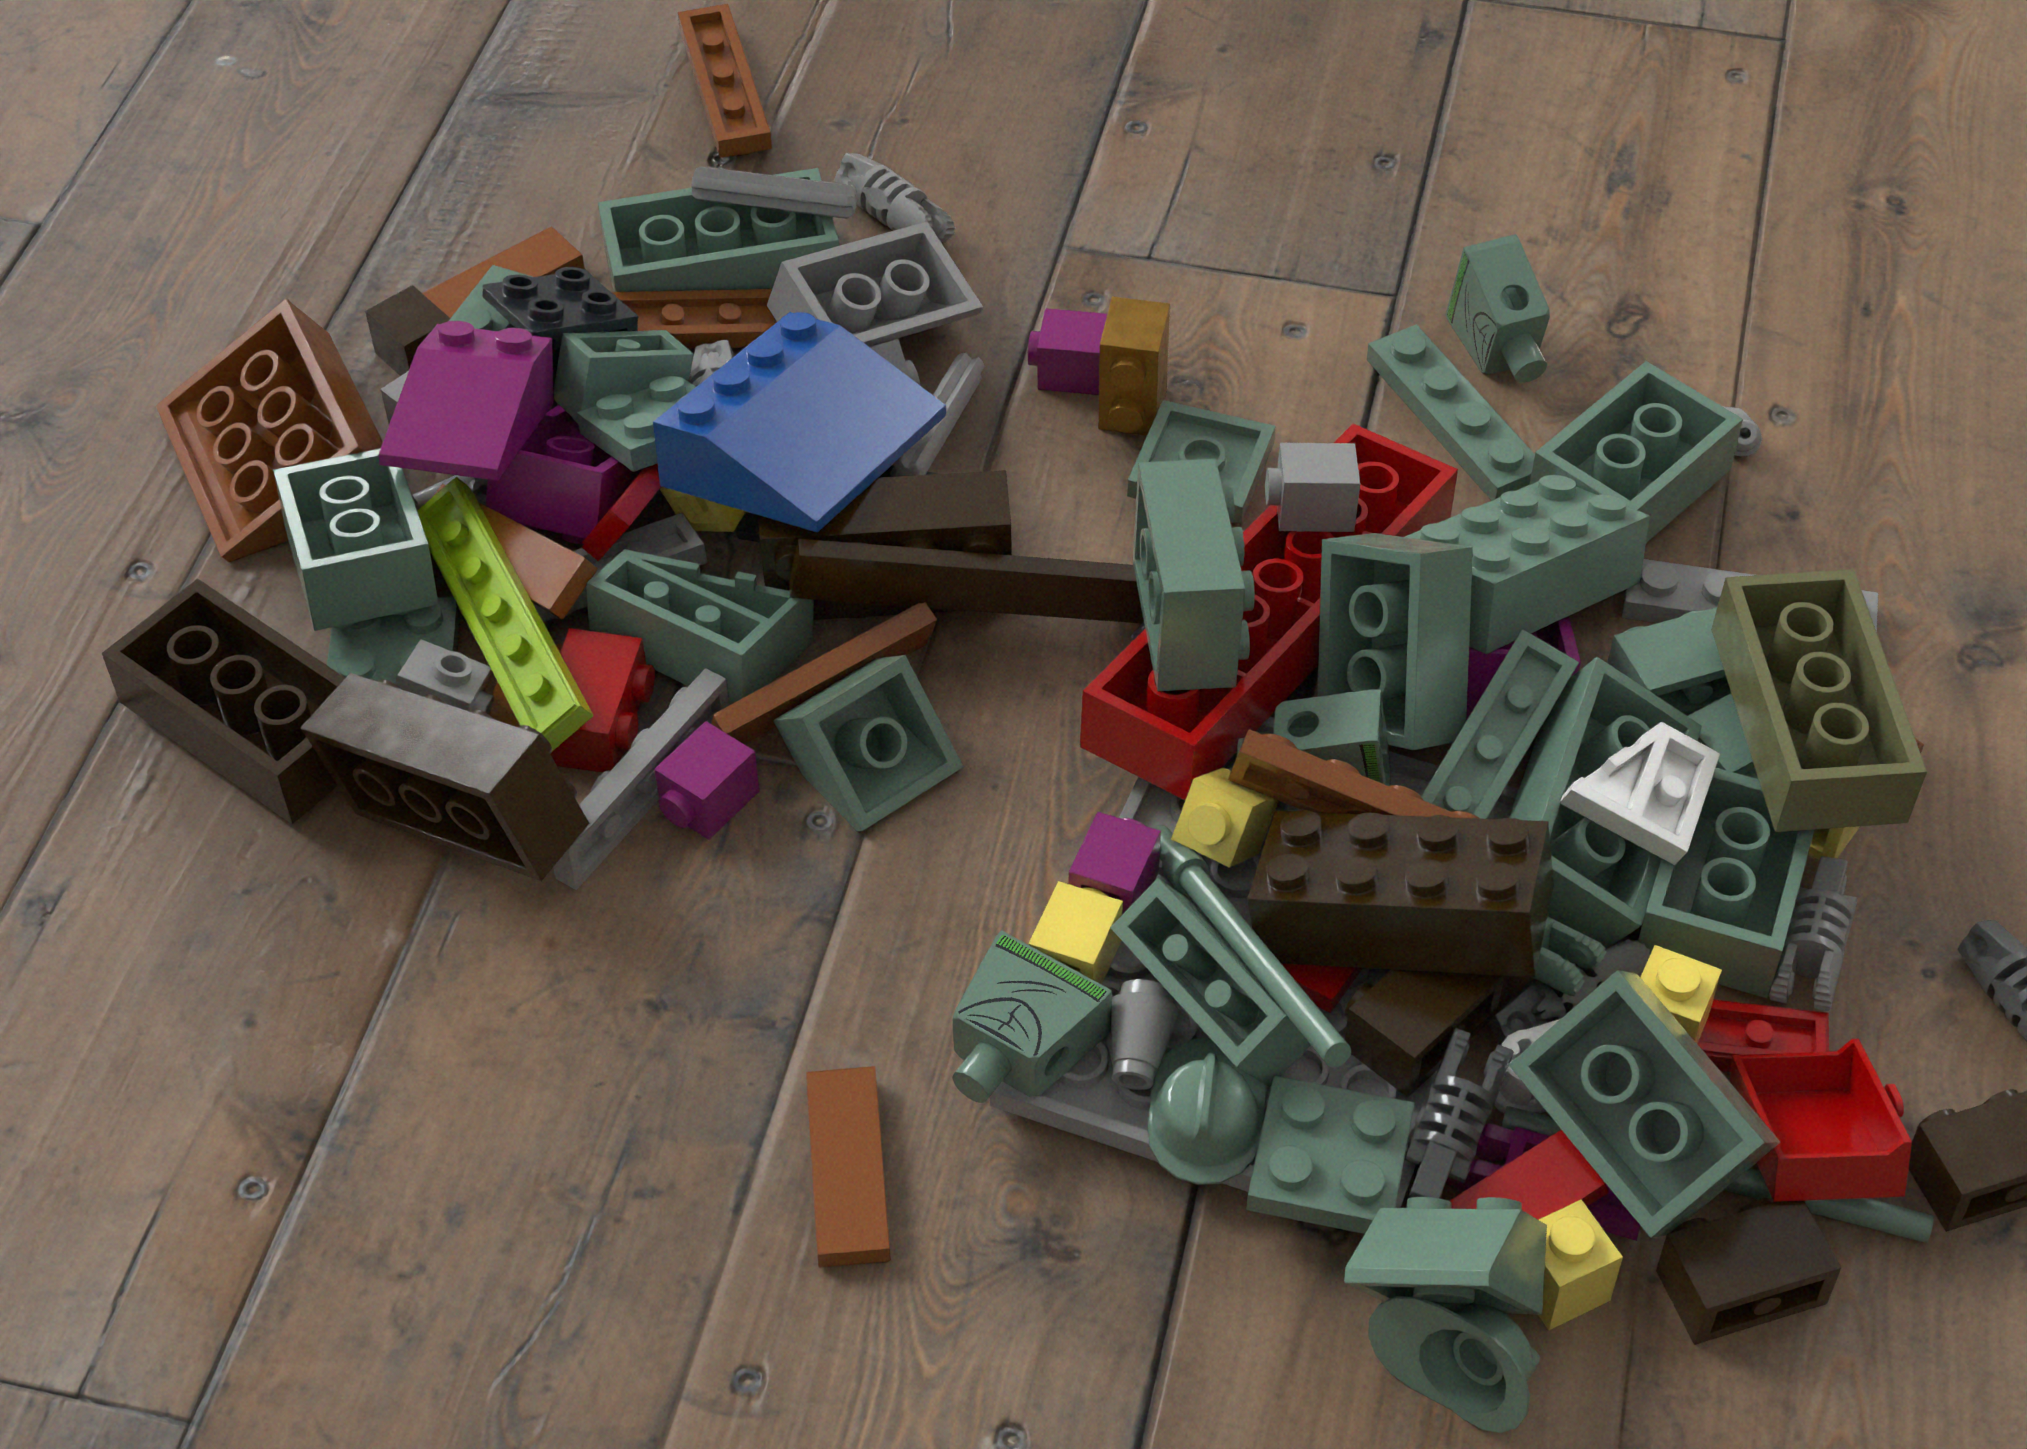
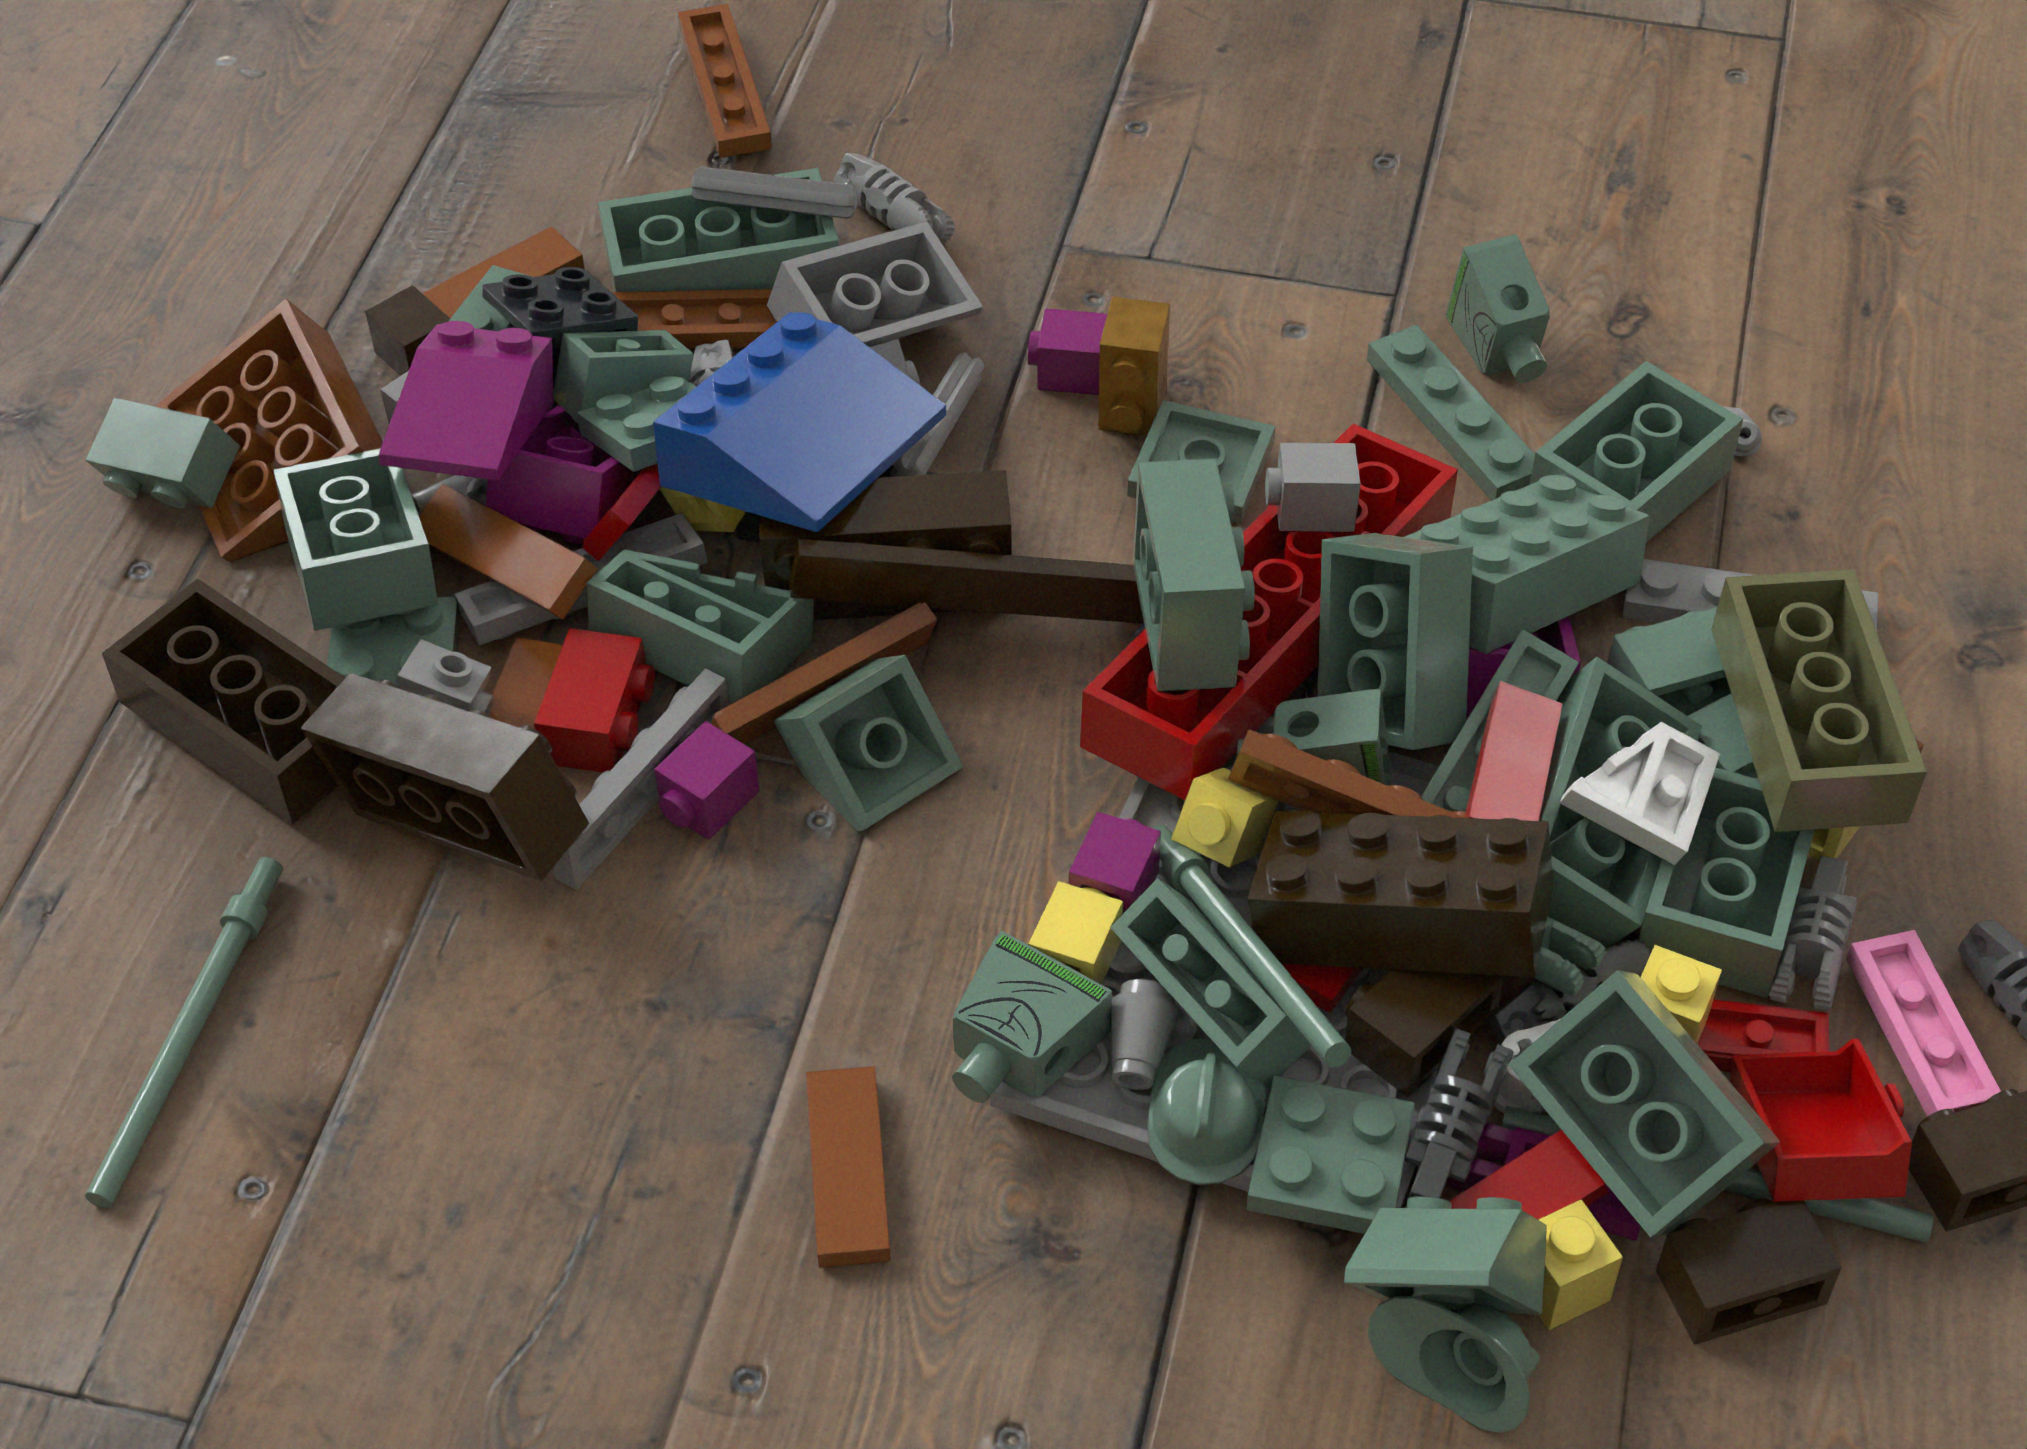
lime tile [417,477,594,751] -> none
none -> sand green brick [85,398,240,509]
none -> sand green bar [85,857,283,1208]
none -> tile [1464,681,1563,821]
none -> bright pink plate [1846,930,2001,1116]

